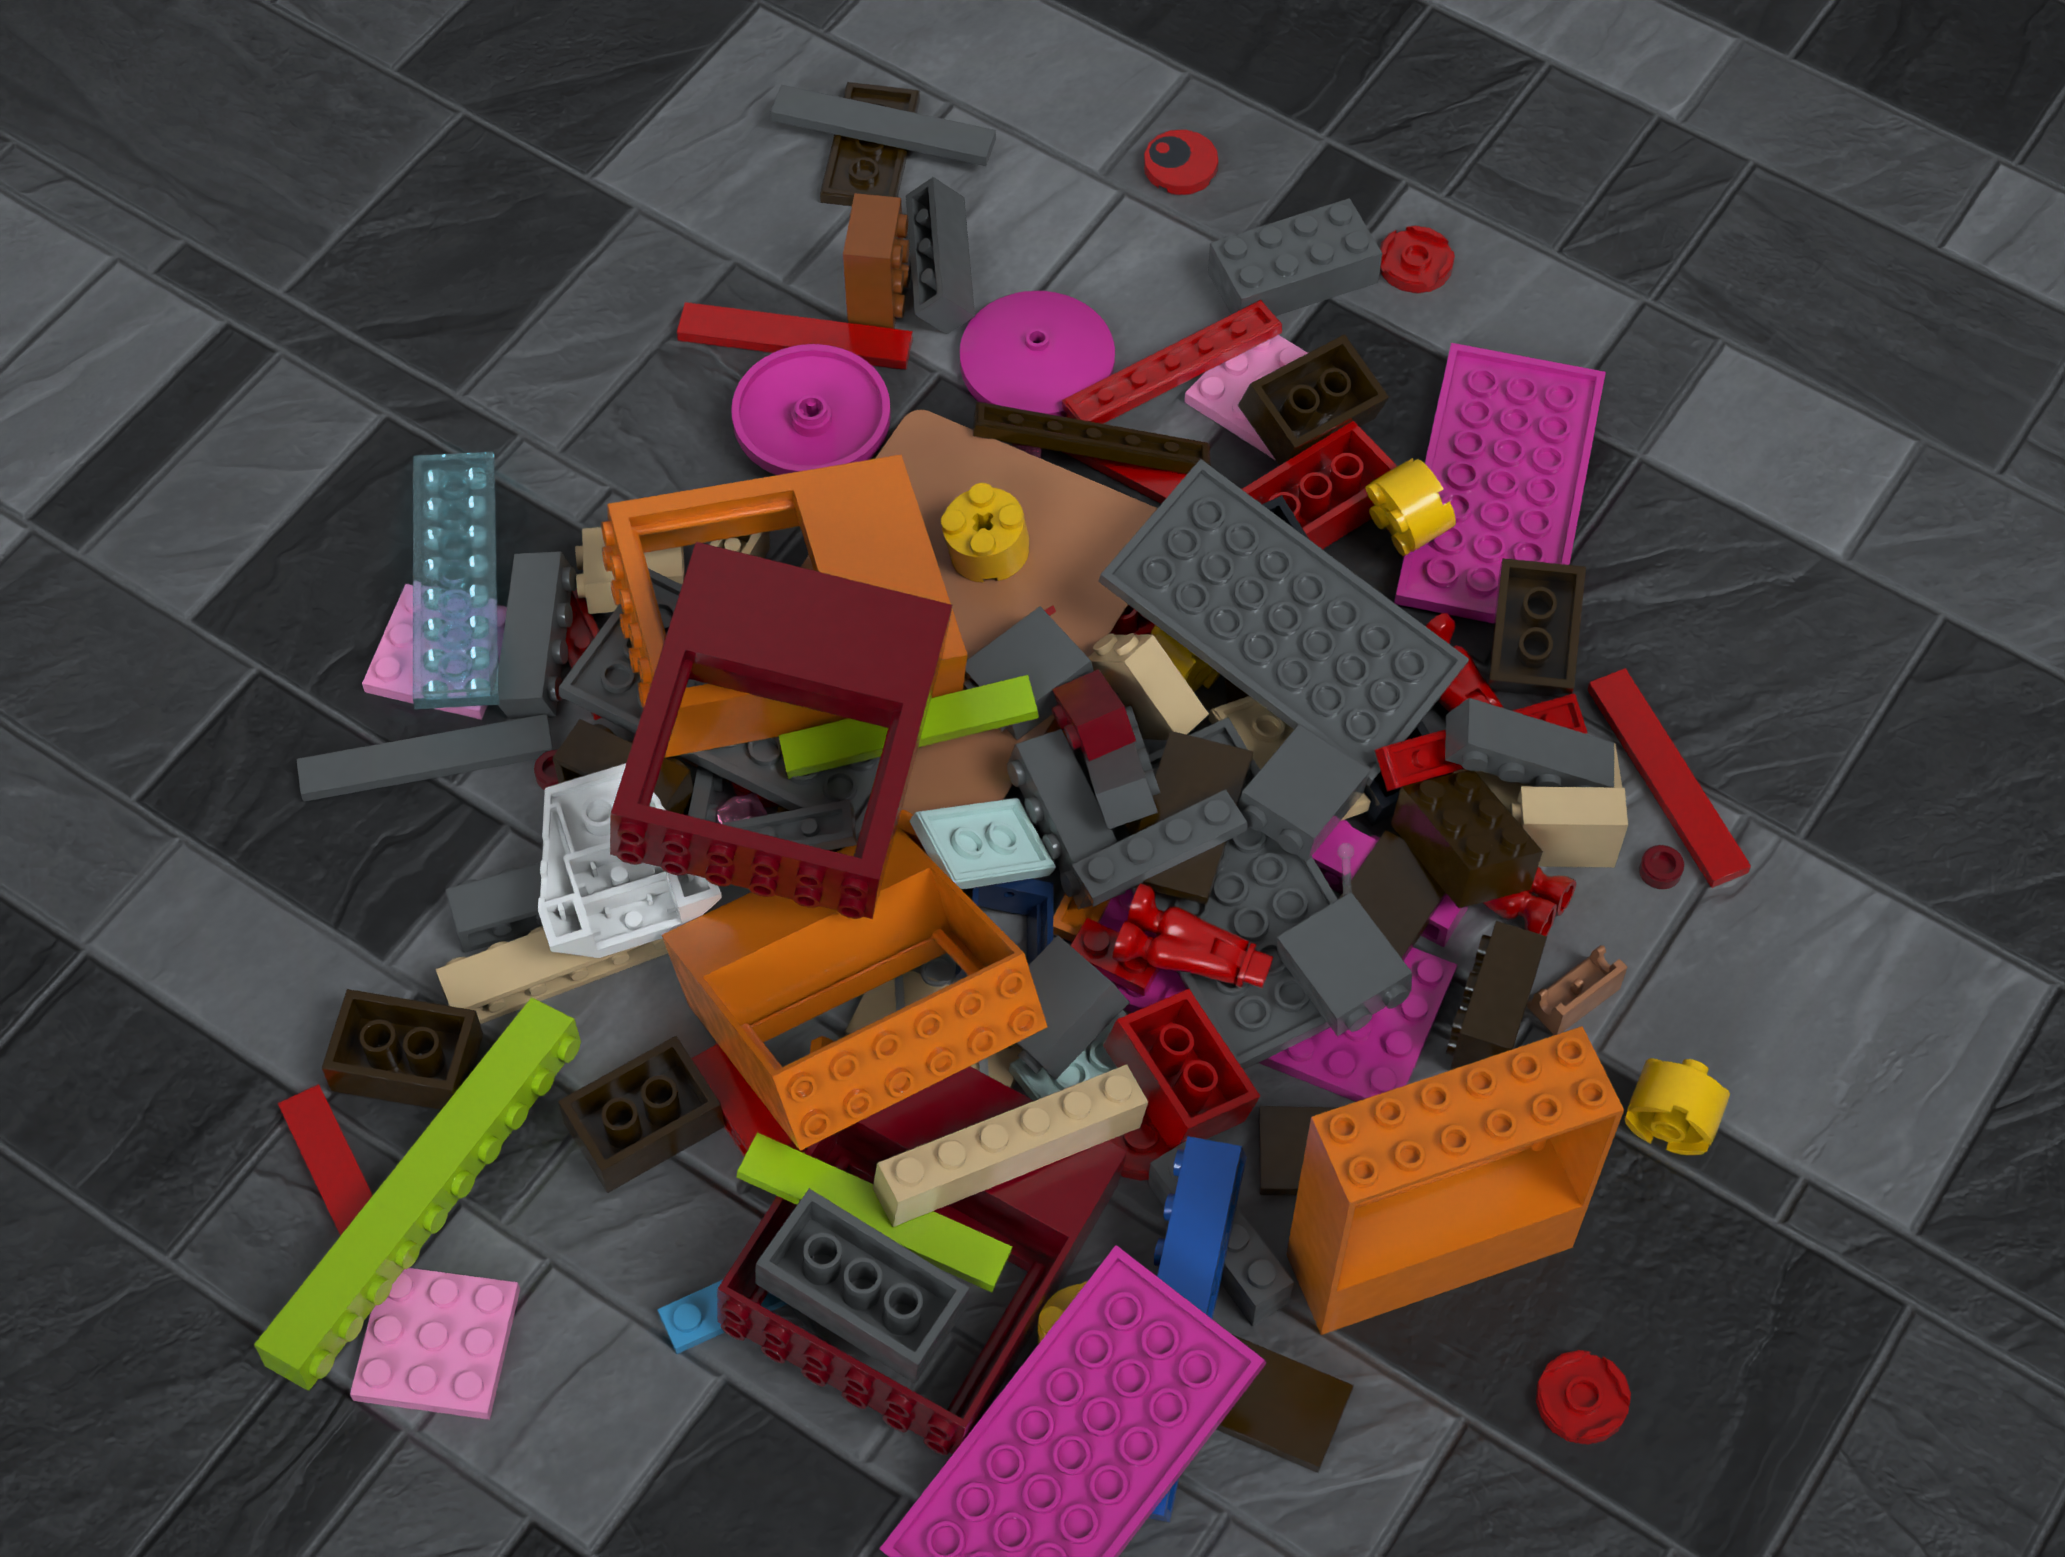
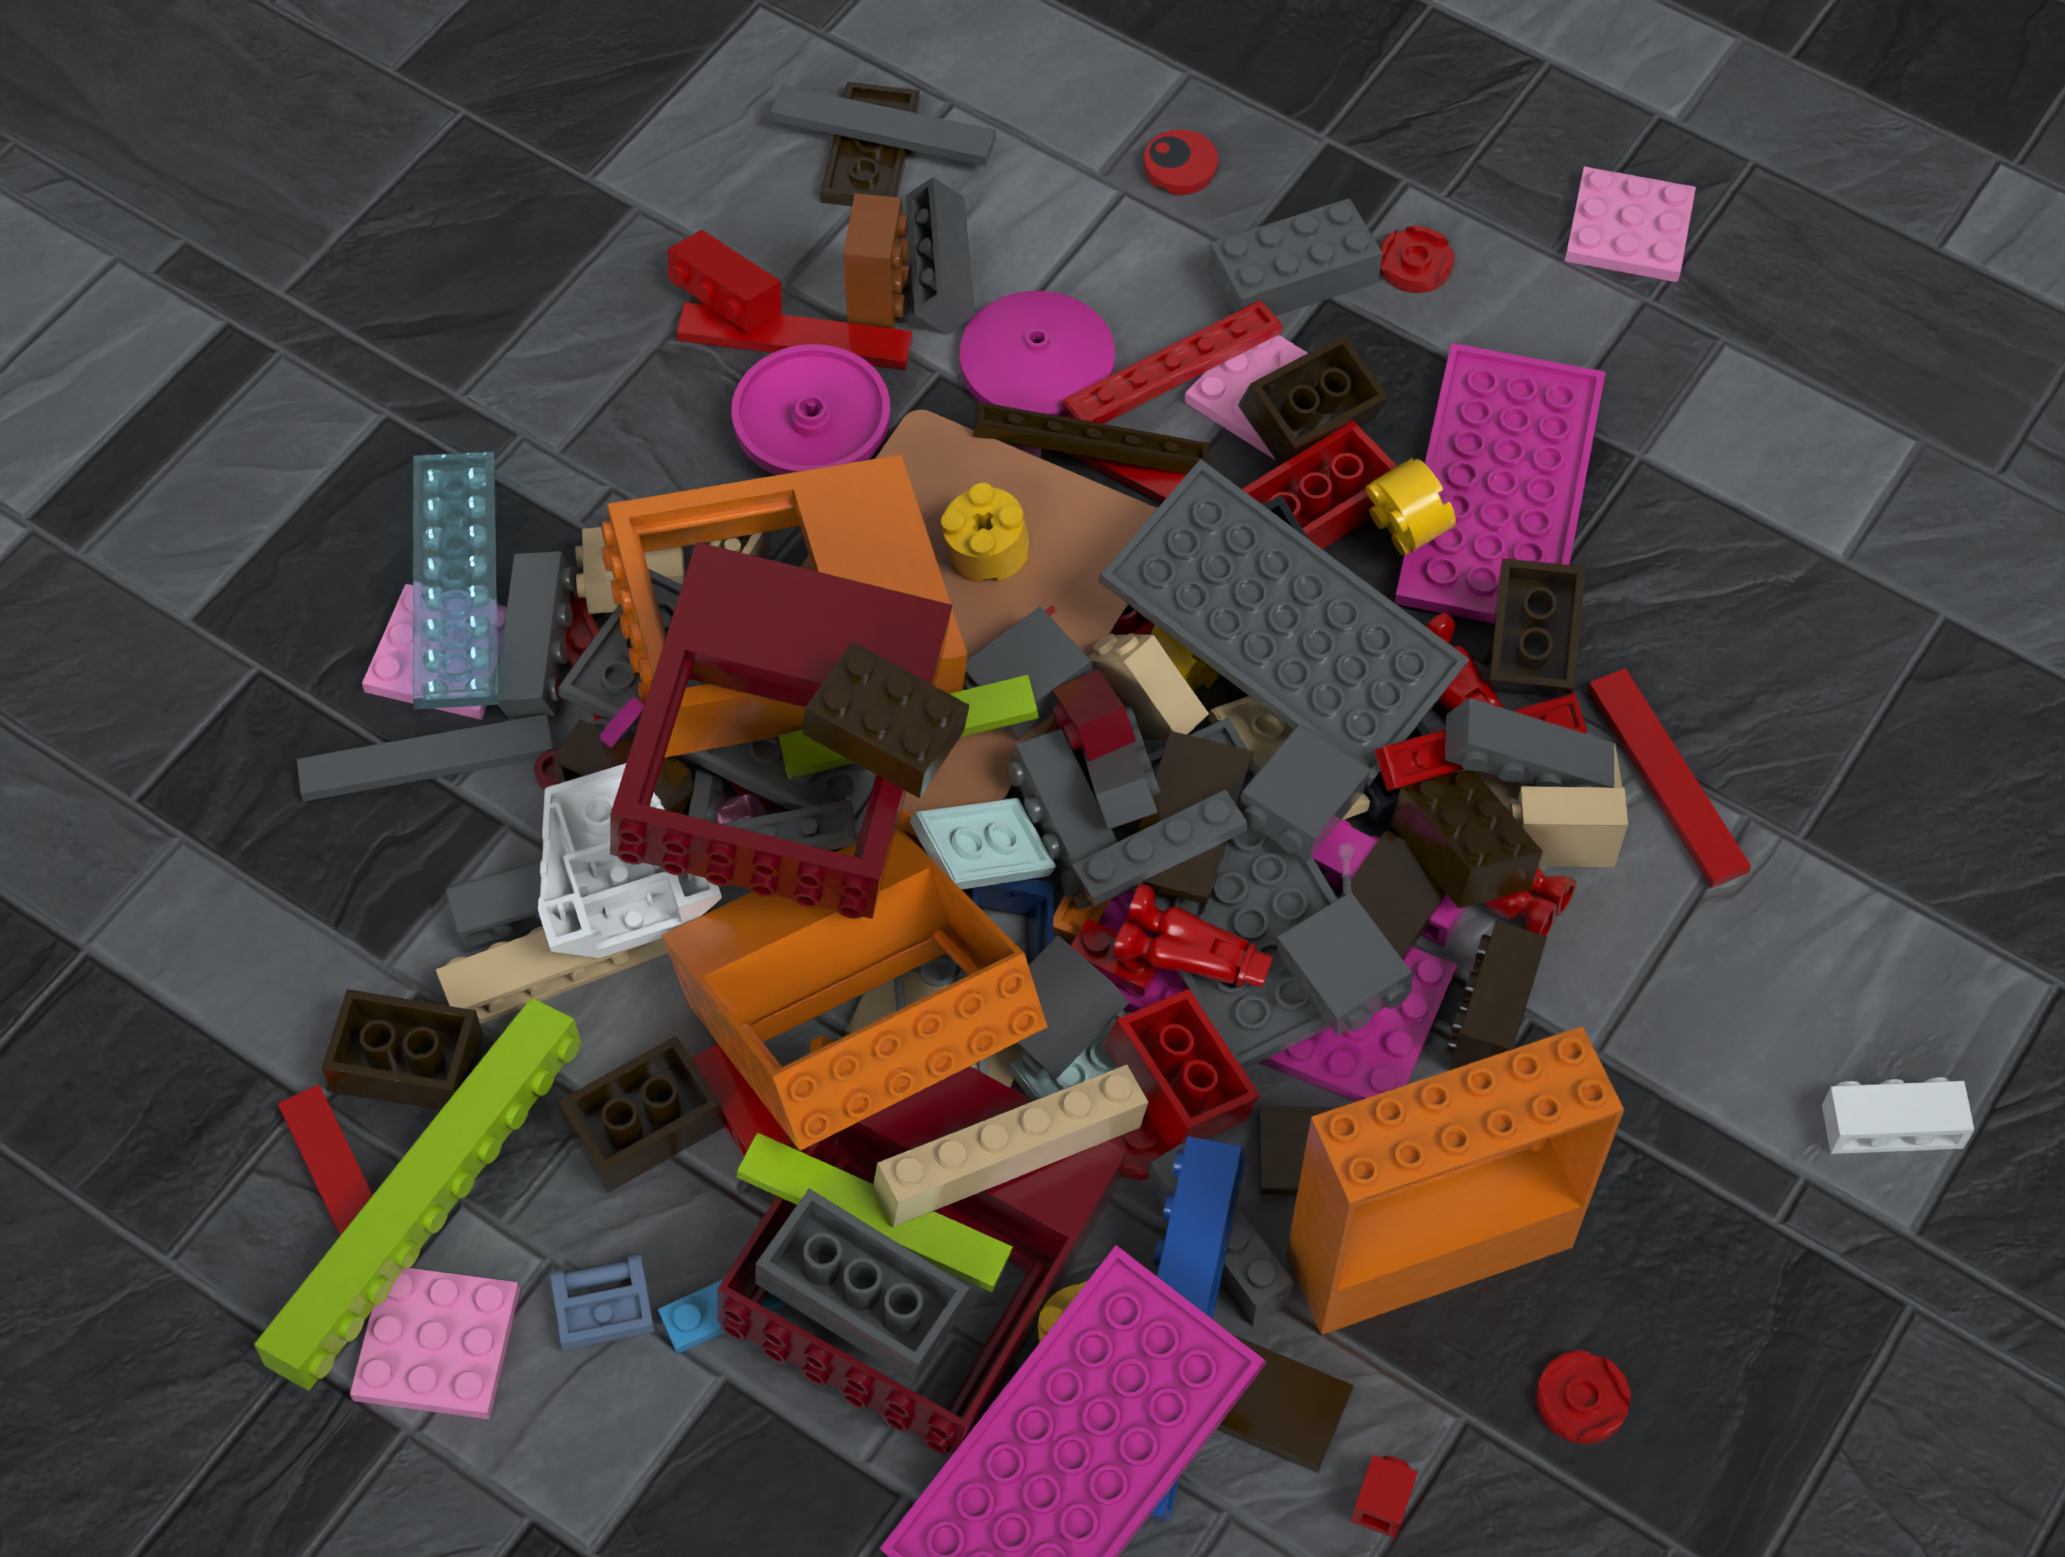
nougat hinge [1527,945,1628,1035] -> none
yellow brick [1625,1058,1730,1155] -> none
dark red tile [1639,845,1684,889] -> none
none -> sand blue plate [550,1253,655,1350]
none -> dark pink tile [600,697,644,748]
none -> red brick [668,230,782,332]
none -> dark brown brick [802,641,970,798]
none -> red brick [1351,1455,1418,1538]
none -> bright pink plate [1565,166,1696,282]
none -> white brick [1822,1077,1974,1154]

